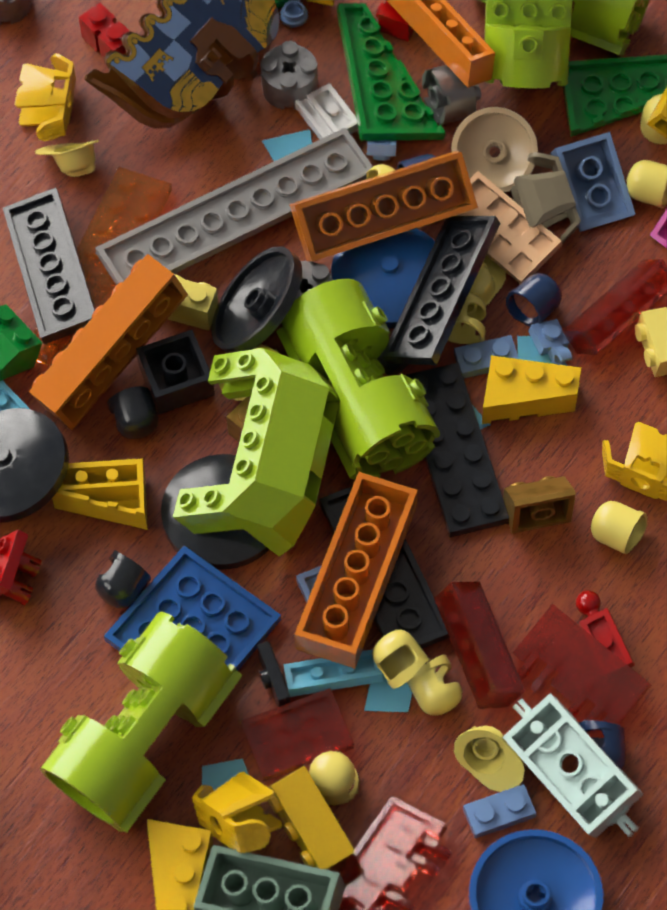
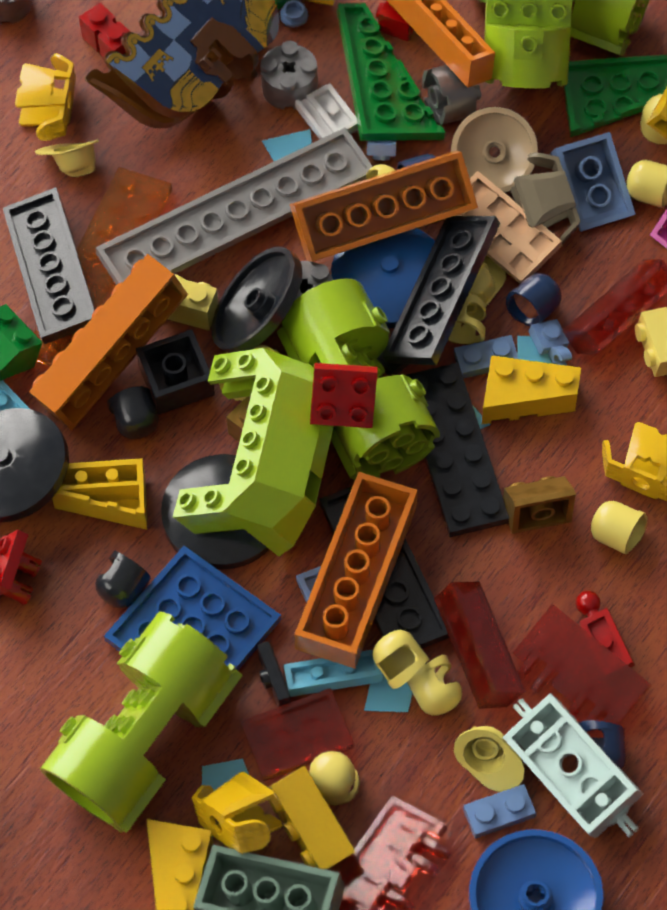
none -> red plate [310,363,378,428]

